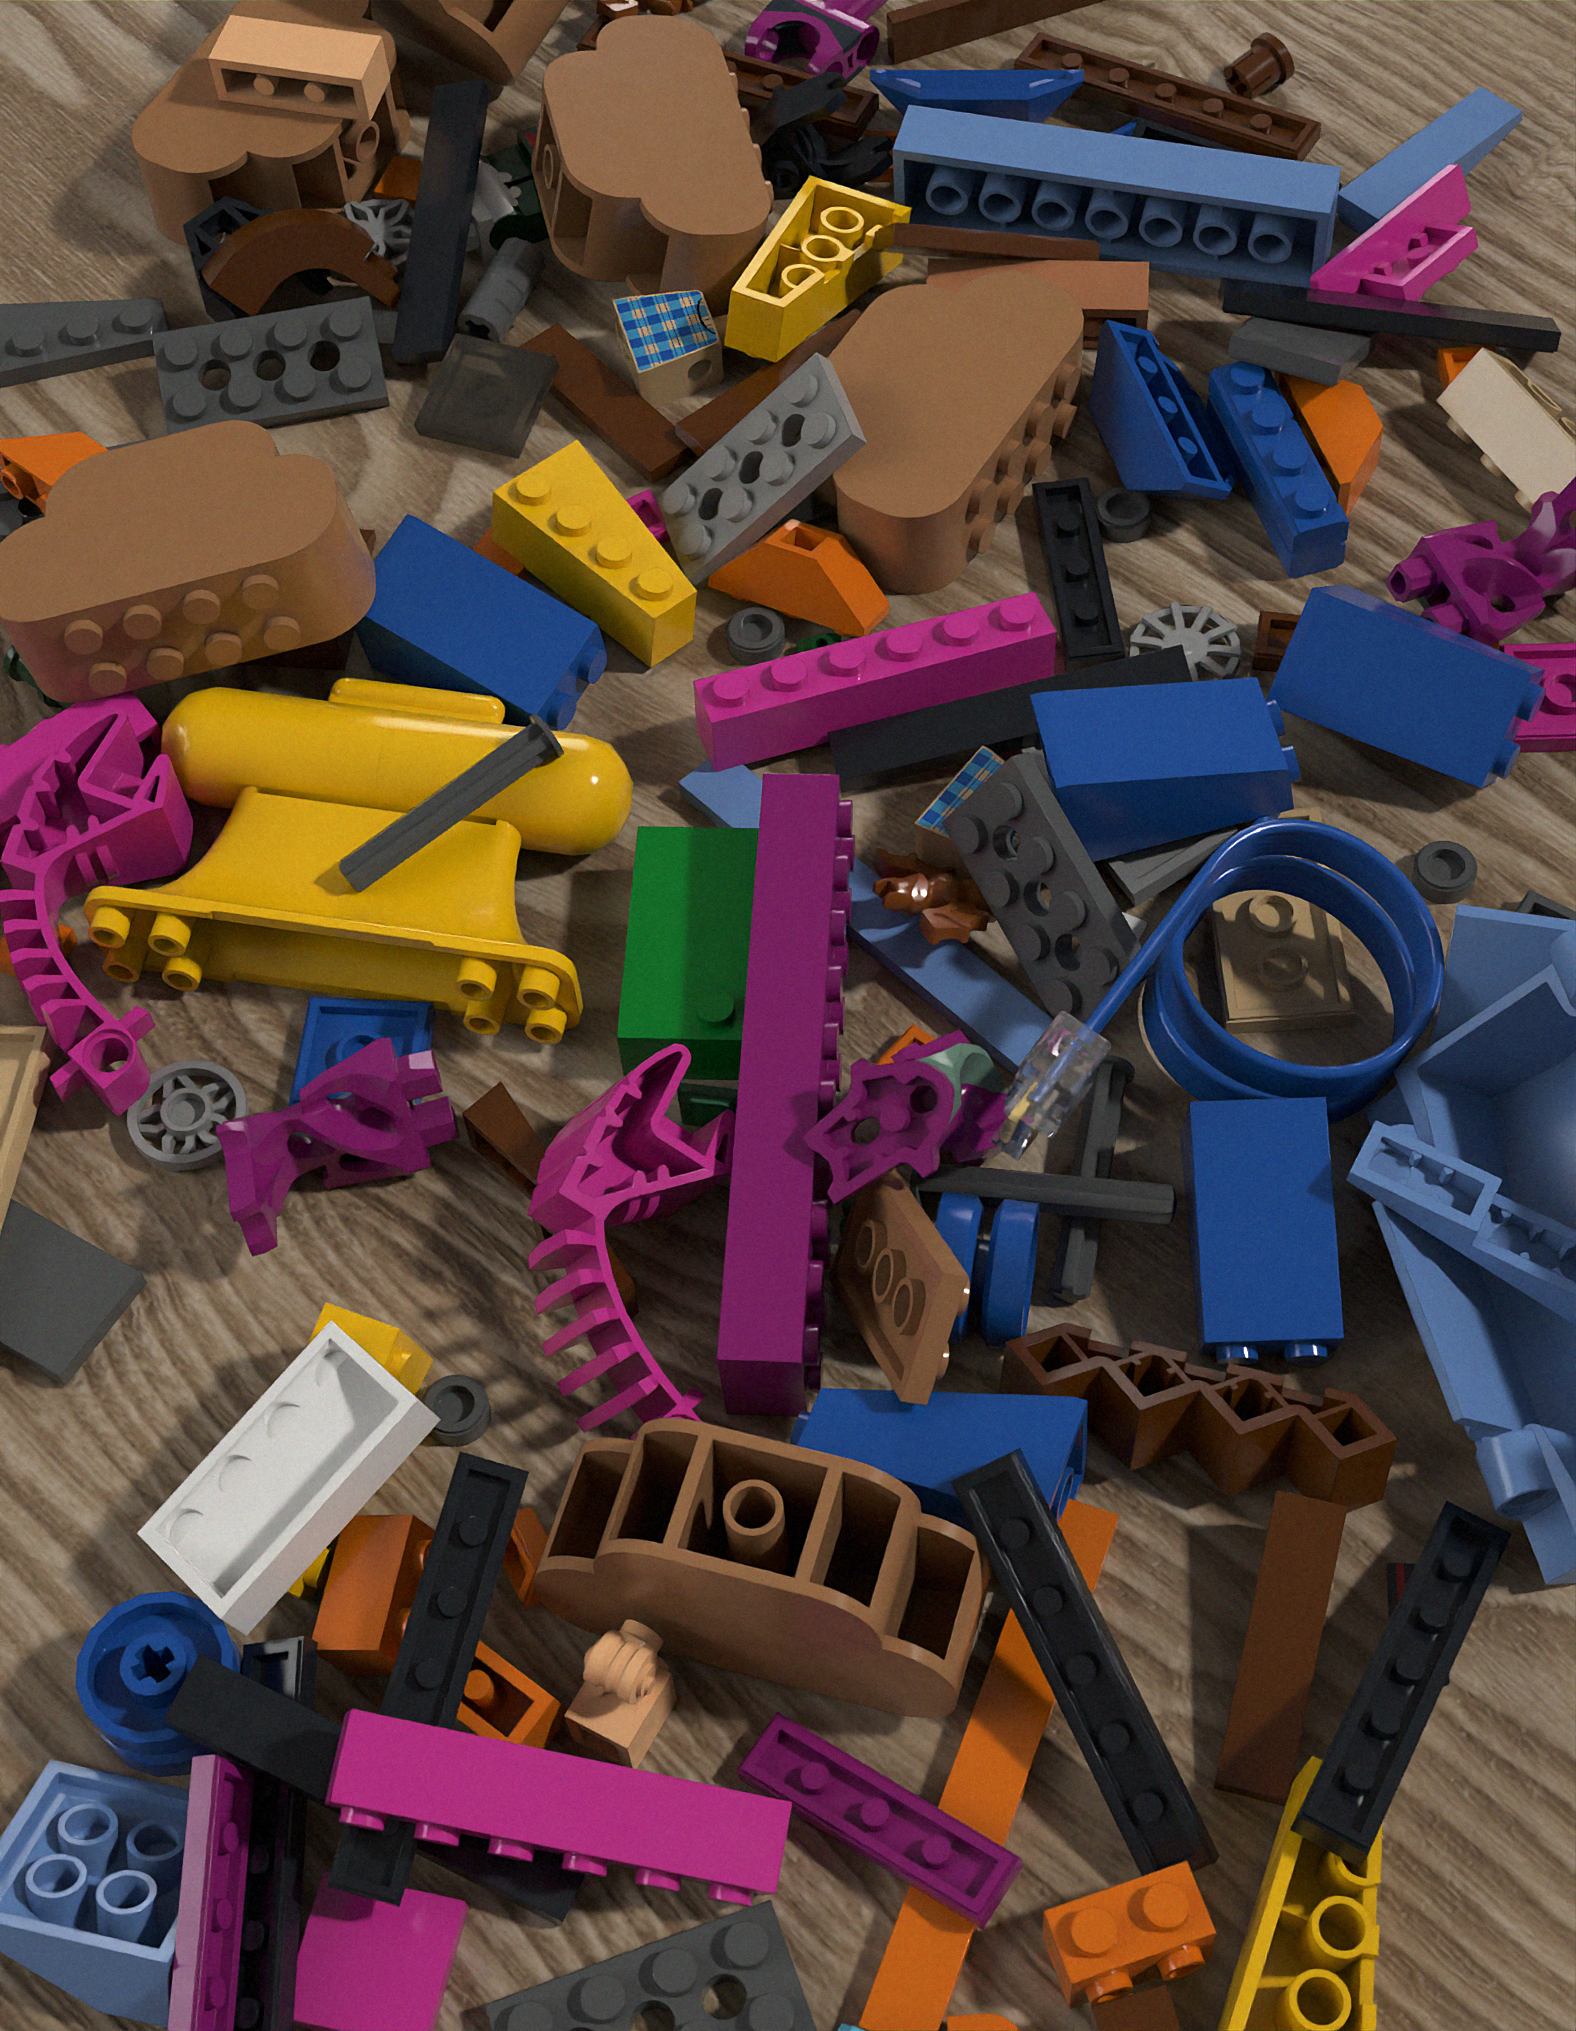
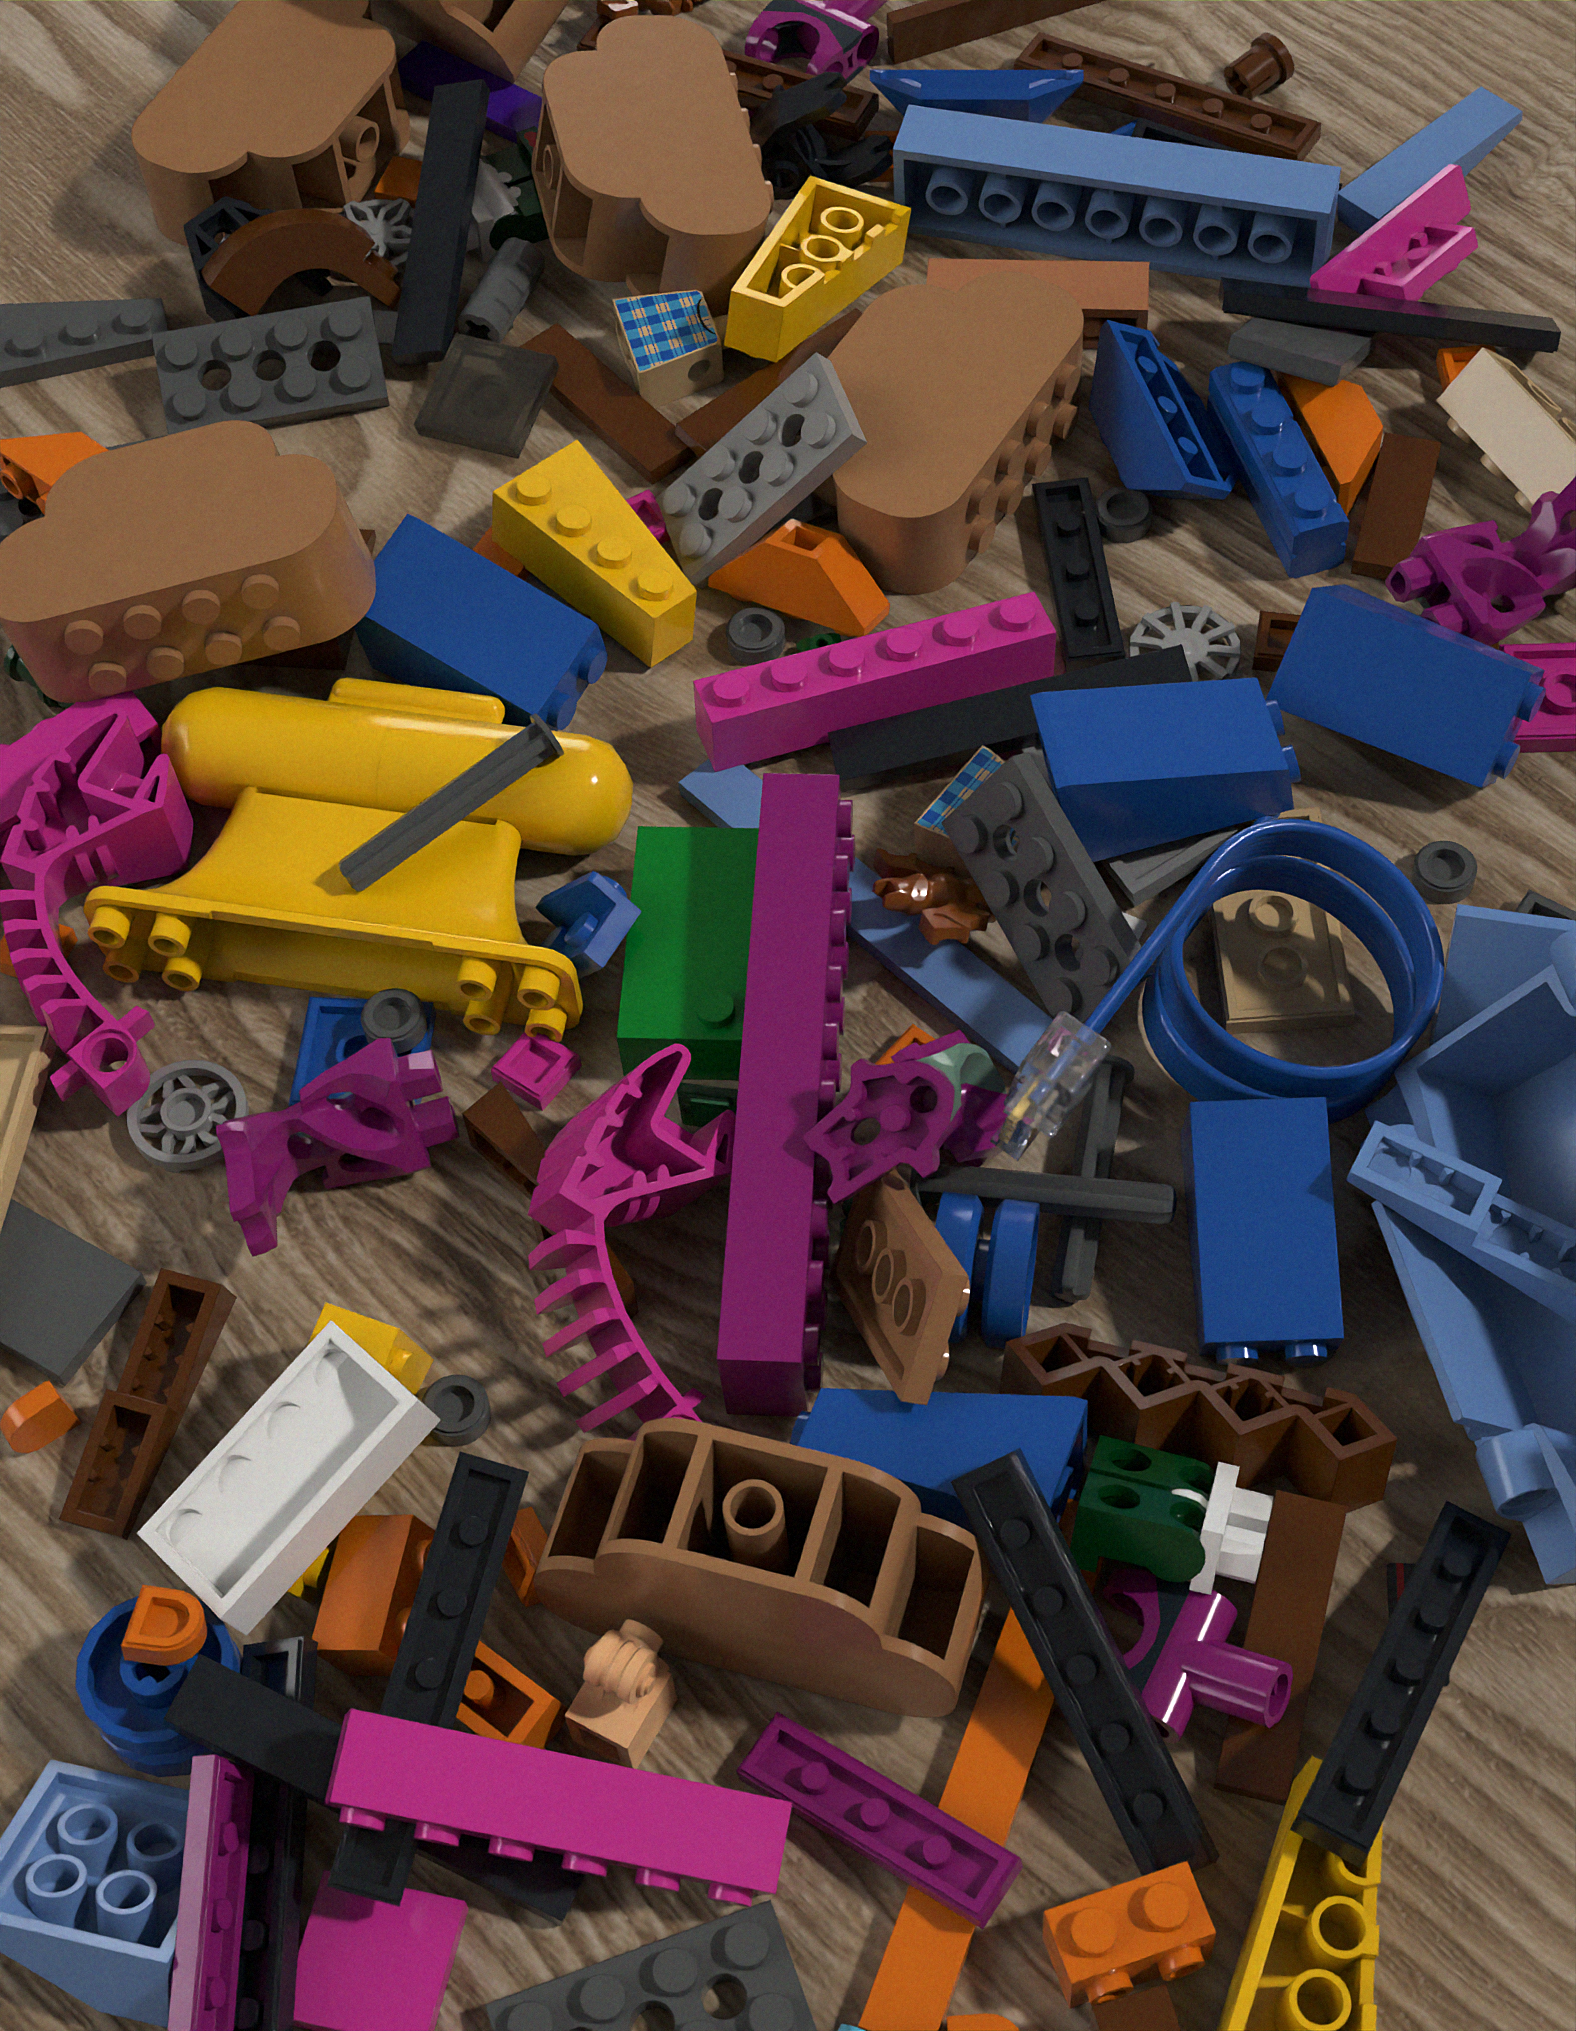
light nougat brick [208,15,390,122] -> none
reddish brown tile [874,222,1100,261] -> none
none -> orange tile [0,1380,82,1453]
none -> reddish brown slope [59,1268,237,1540]
none -> orange tile [121,1585,207,1666]
none -> dark grey tile [361,988,427,1054]
none -> dark purple tile [397,40,542,144]
none -> dark pink tile [491,1032,582,1111]
none -> blue bracket [536,871,642,979]
none -> dark green hips [1070,1435,1274,1595]
none -> magenta connector [1102,1568,1293,1743]
none -> reddish brown tile [1351,432,1442,580]

